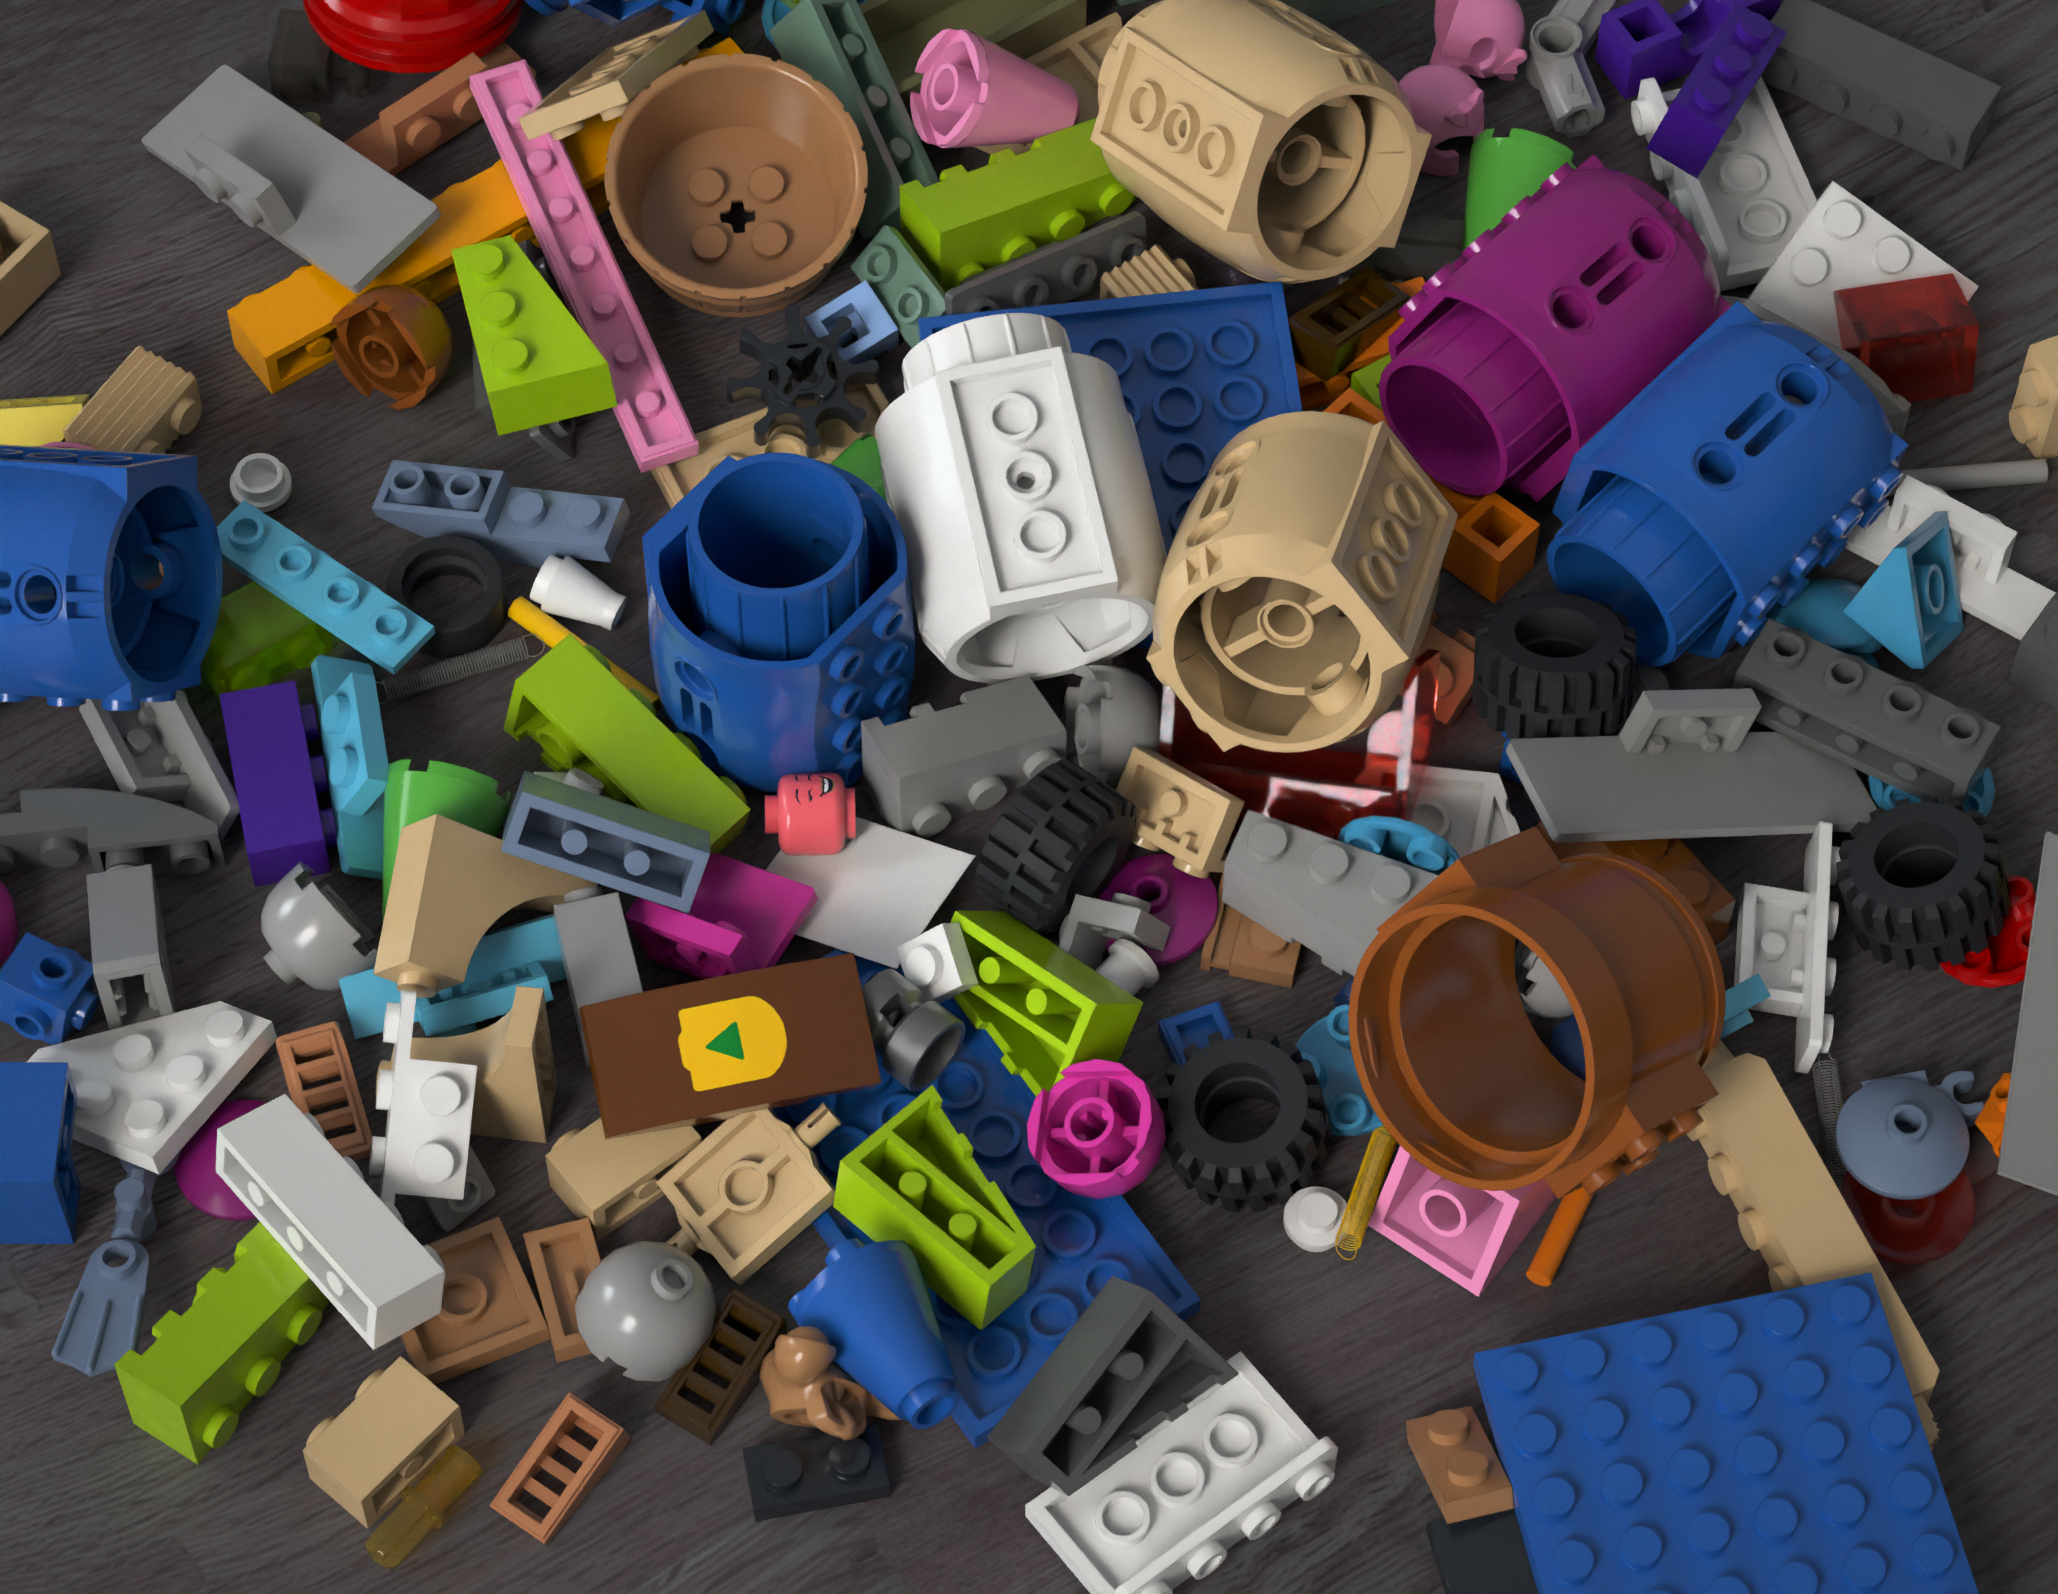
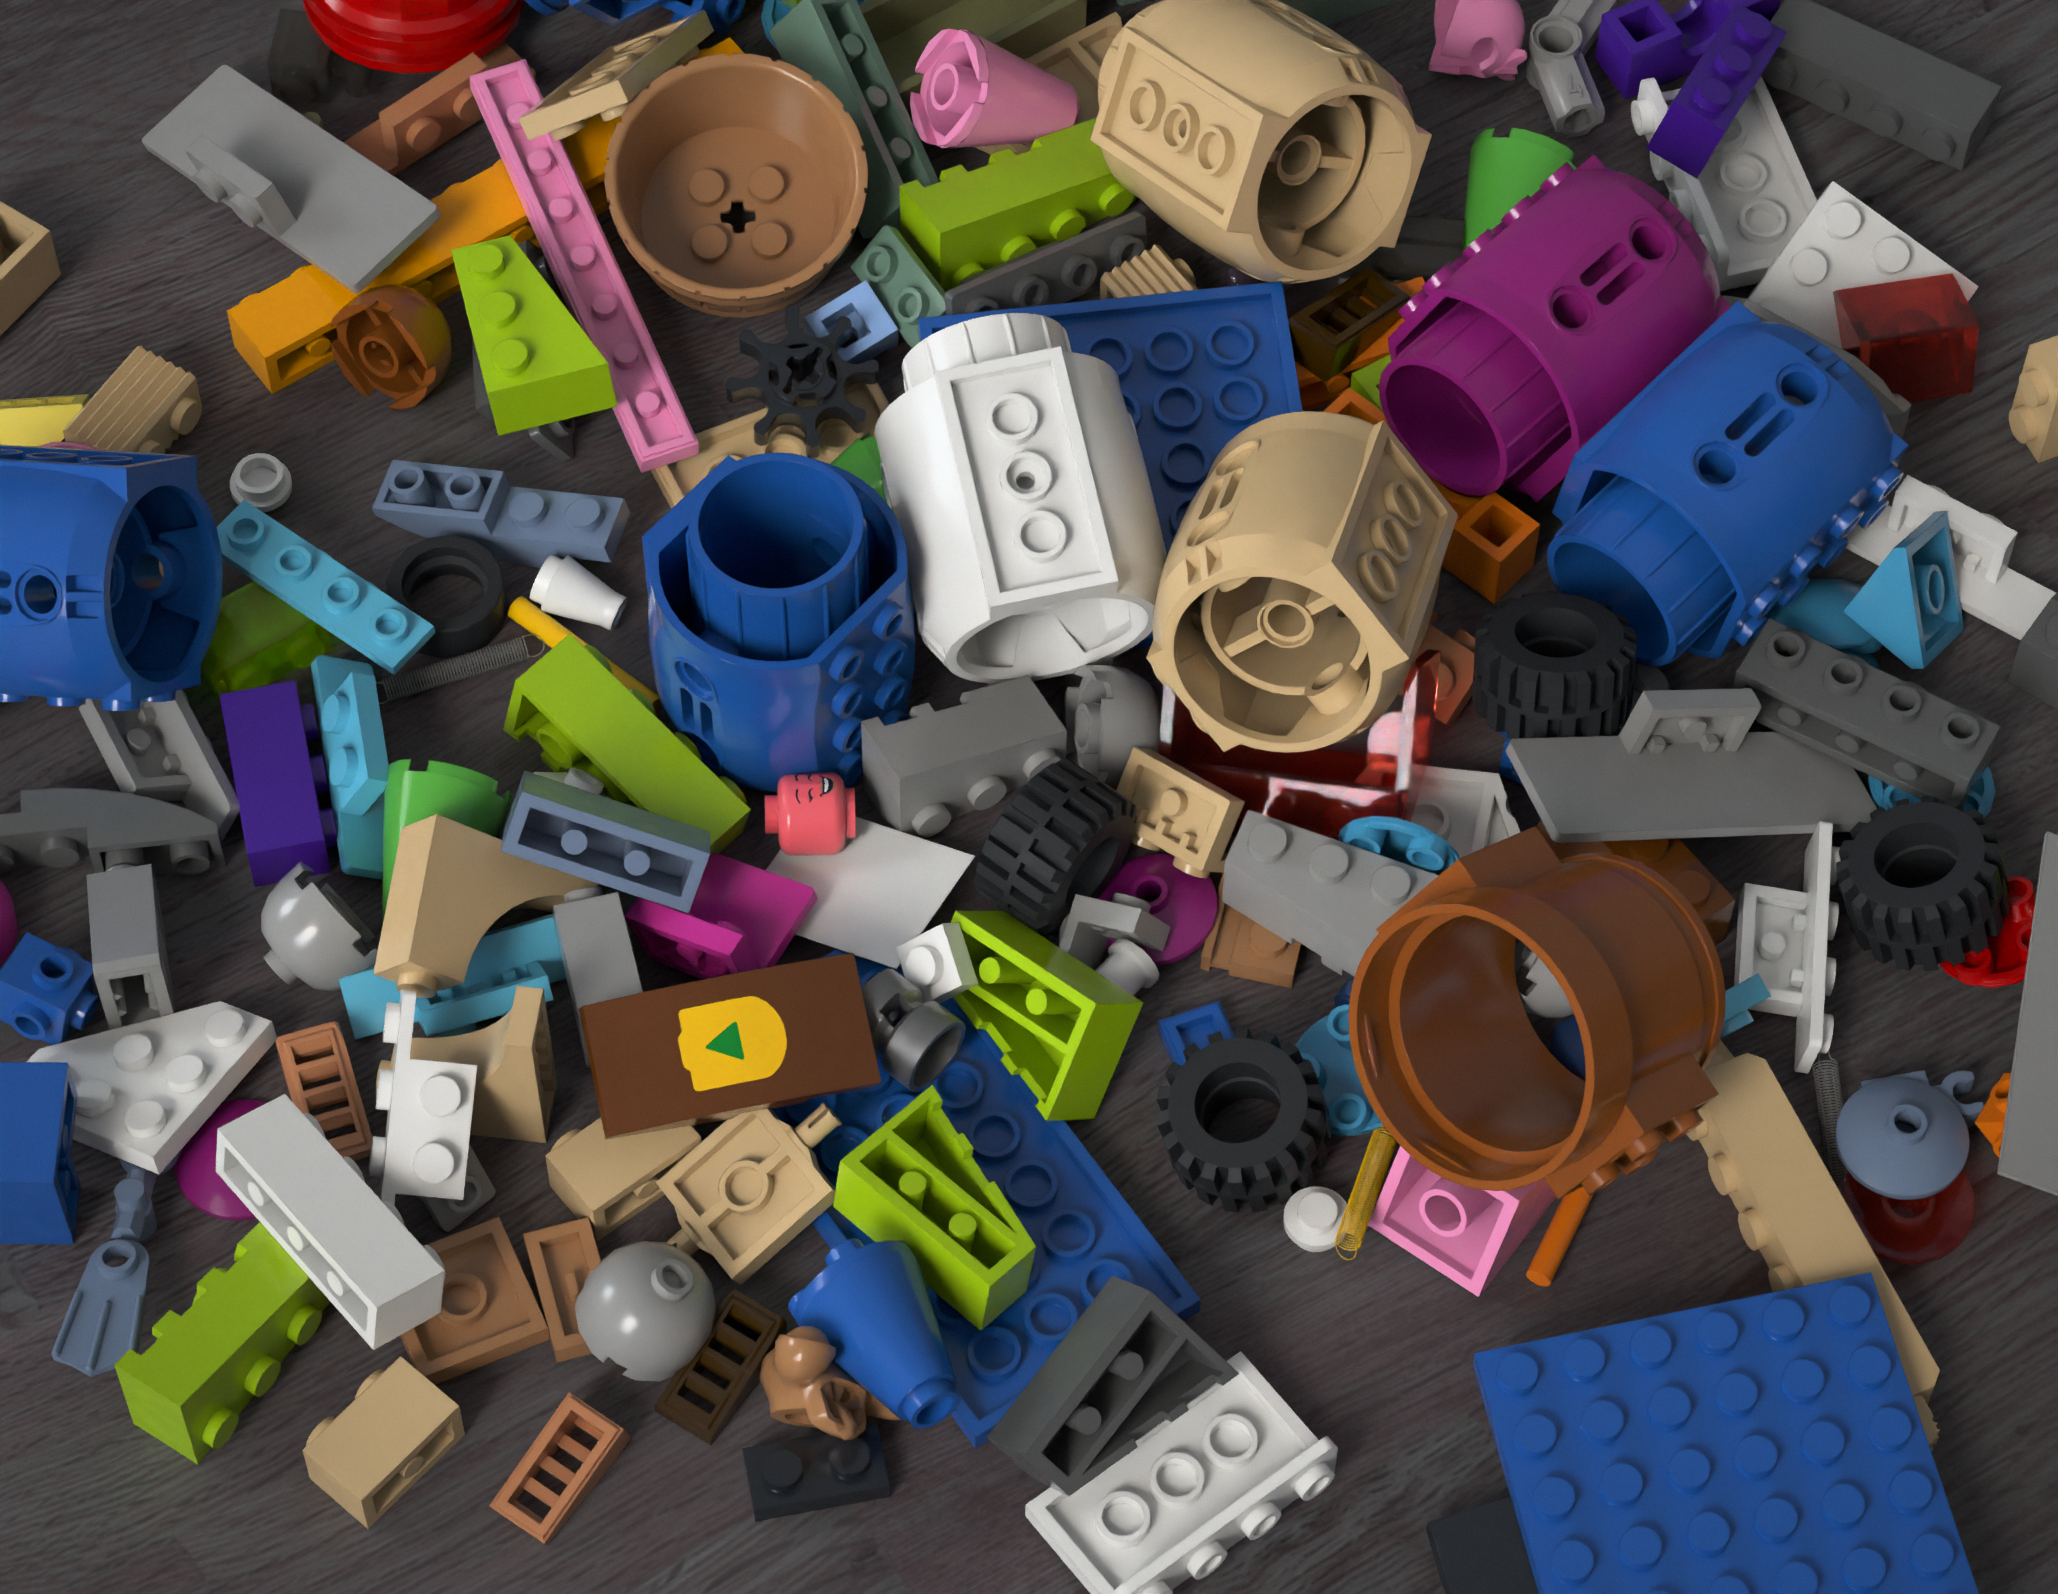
clear yellow axle [364,1444,483,1570] -> none
dark pink cylinder [1027,1059,1166,1199] -> none
bright pink helmet [1399,63,1485,176] -> none
medium nougat plate [1406,1406,1514,1524] -> none
light grey piece [1887,458,2048,496] -> none

